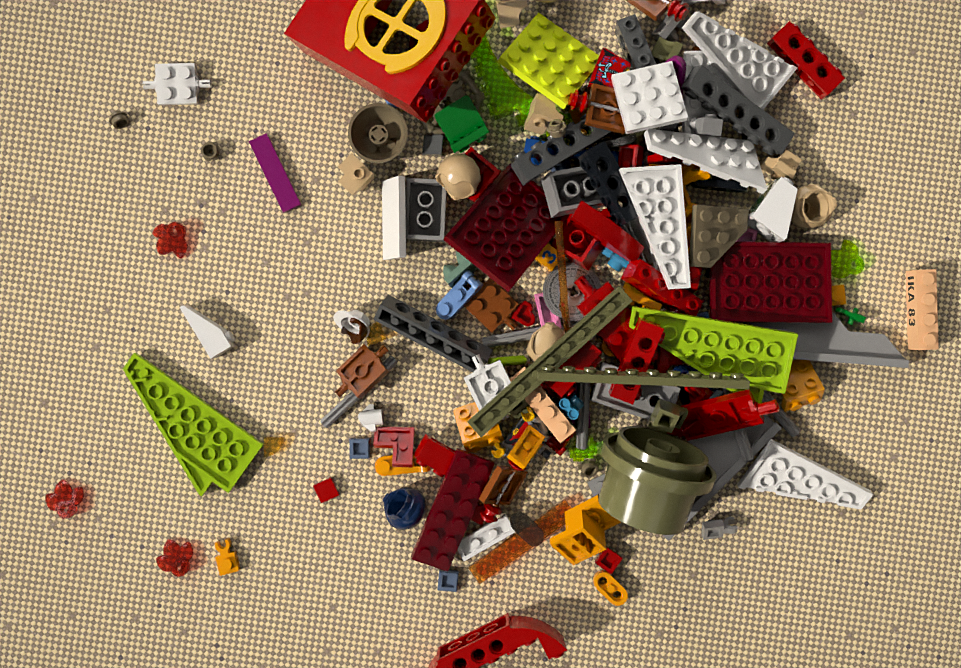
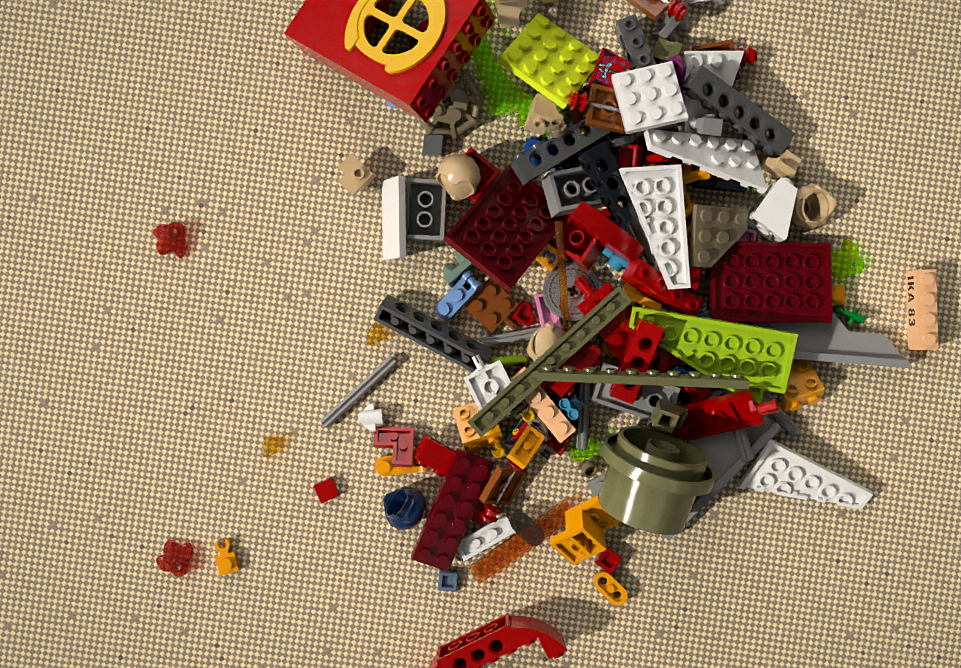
clear red plate [45,480,84,519] -> none
dark tan plate [109,111,129,129] -> none
lime wing [123,353,264,497] -> none
white plate [142,63,212,105] -> none
white slope [180,305,236,359] -> none
dark tan plate [201,142,221,161] -> none
magenta tile [249,133,302,213] -> none
white piece [333,310,370,344] -> none
dark orange plate [335,344,389,399] -> none
dark tan piece [348,103,408,164] -> none
sand blue tile [349,438,370,459] -> none
green bracket [435,95,489,153] -> none
white wing [682,11,798,110] -> none
light grey plate [701,517,738,540] -> none
red brick [767,21,845,99] -> none

